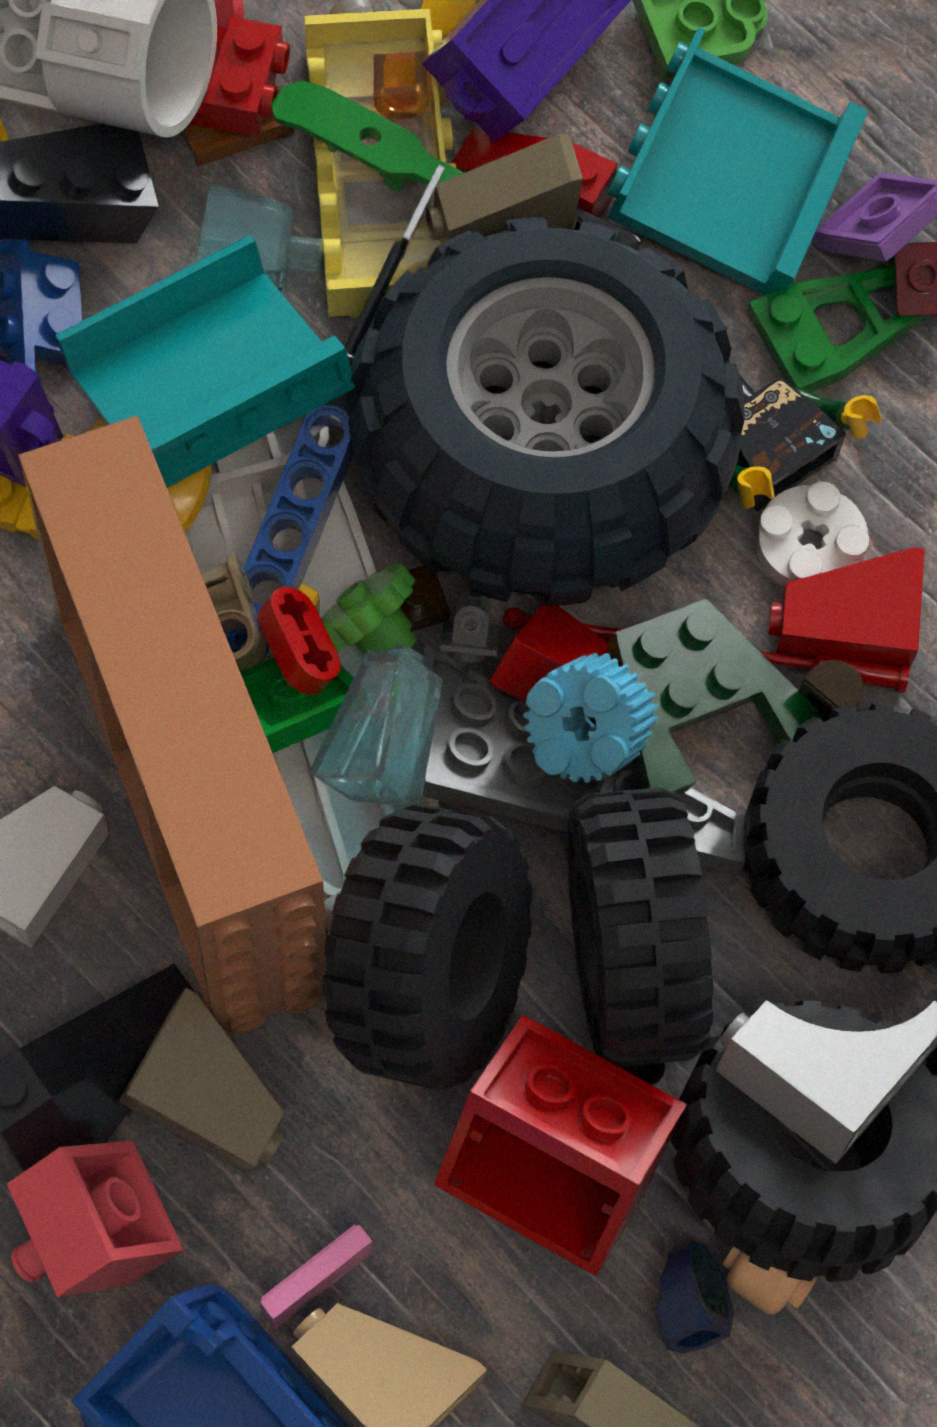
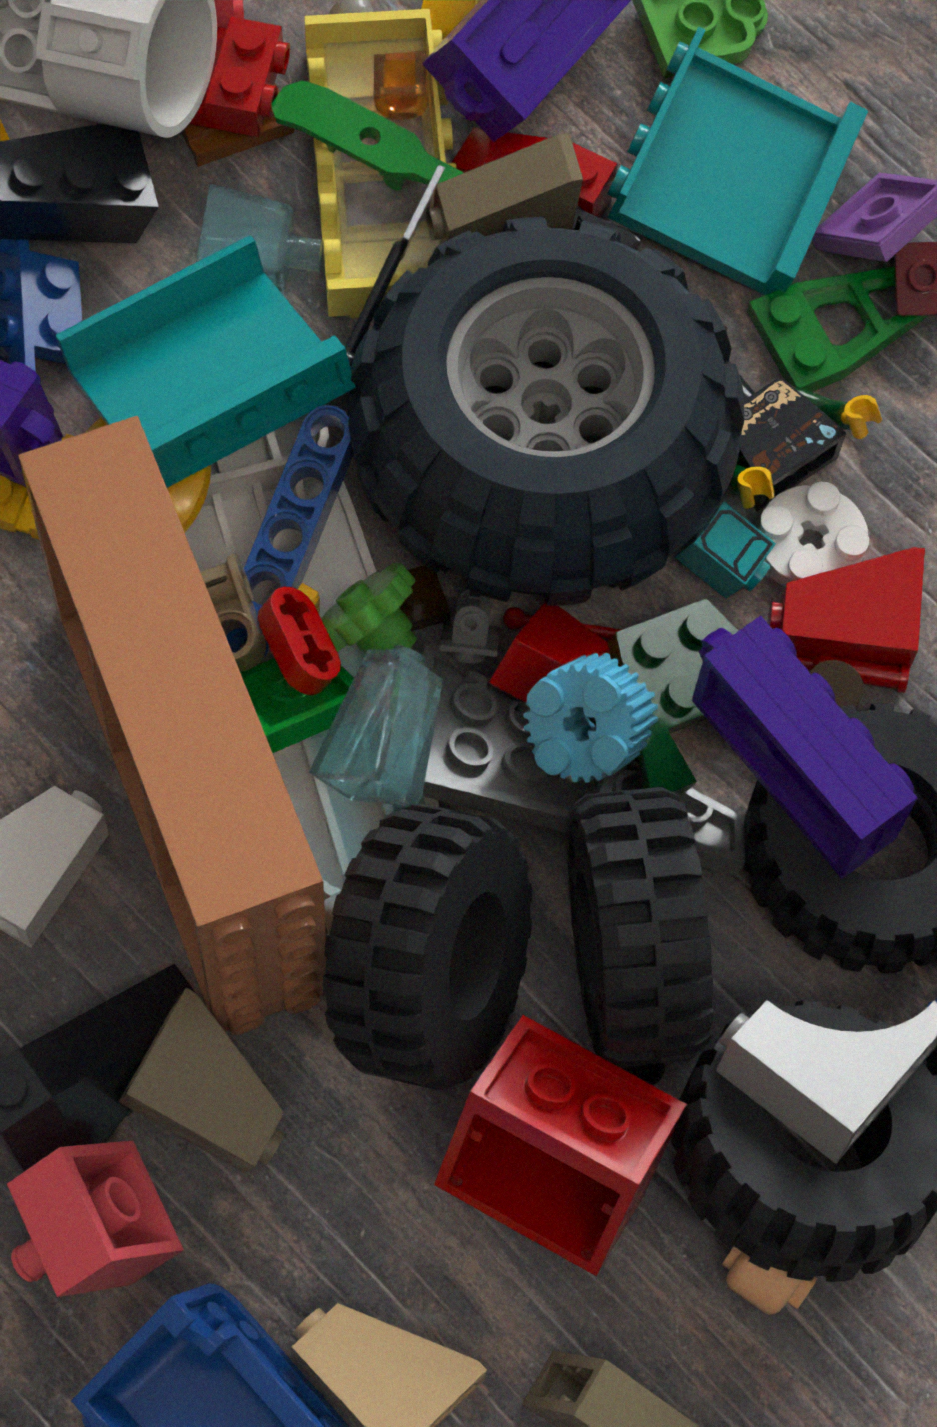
bright pink tile [260,1224,372,1330] -> none
dark blue rock [655,1240,734,1353] -> none
none -> teal brick [675,502,776,599]
none -> dark purple piece [692,615,918,879]

